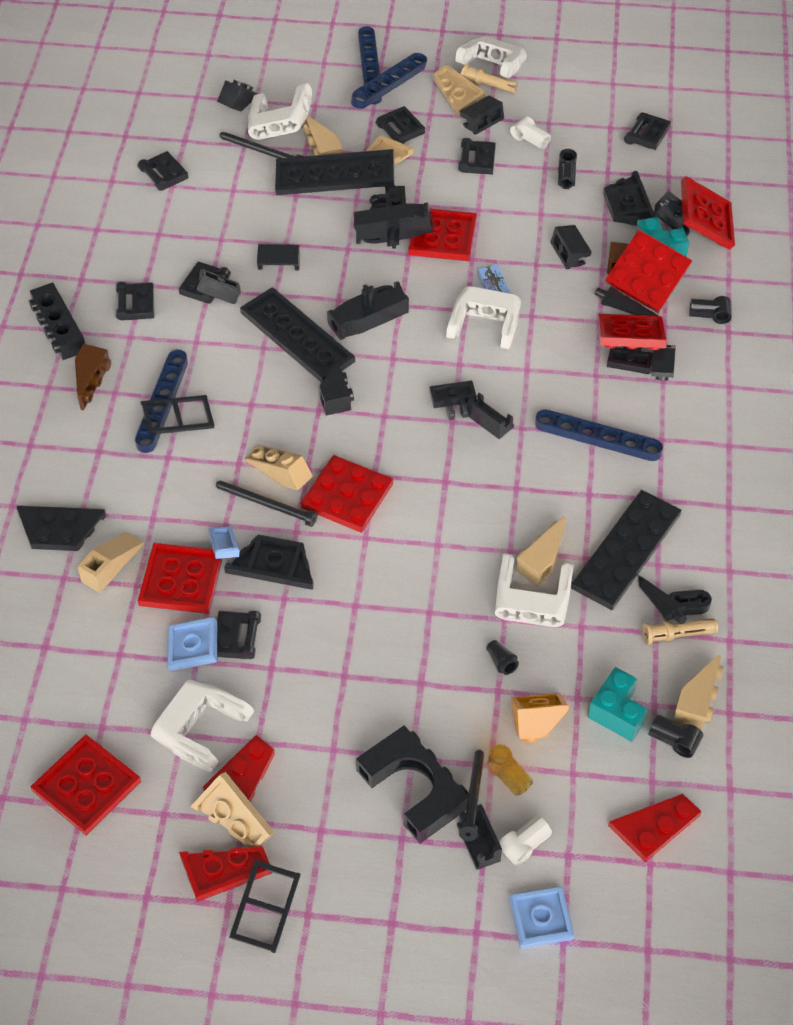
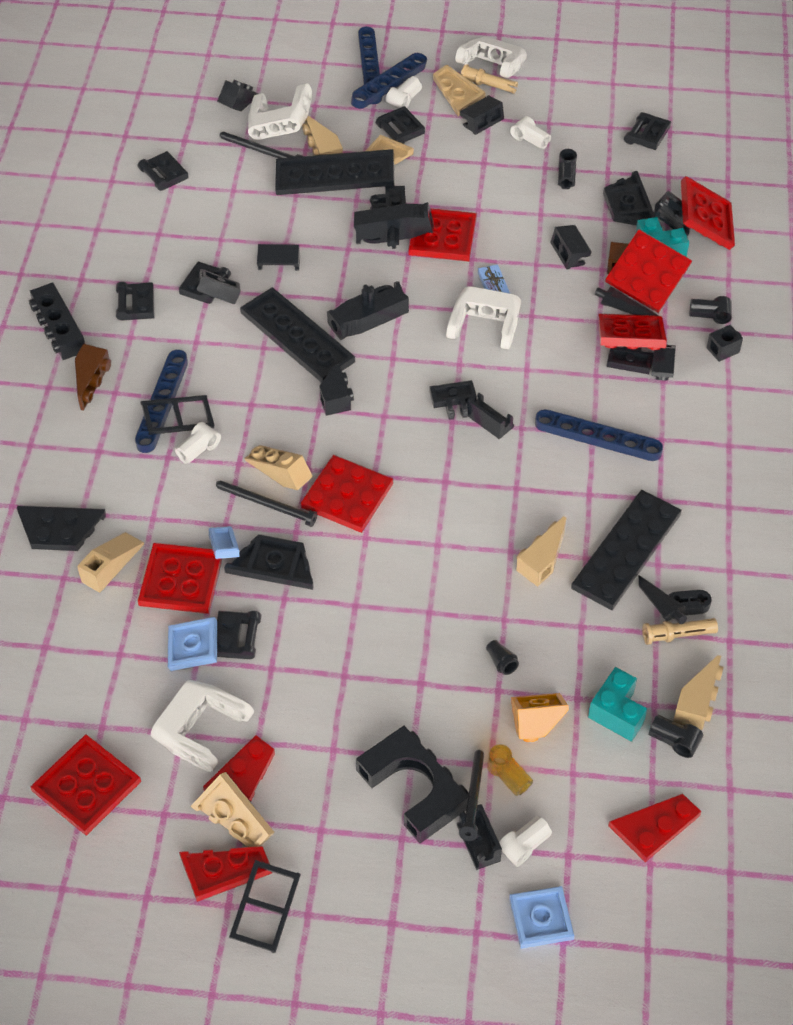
black plate [458,138,496,175] -> none
white connector [495,553,574,627] -> none
none -> white piece [175,422,221,464]
none -> white piece [386,76,422,108]
none -> black brick [706,324,743,362]

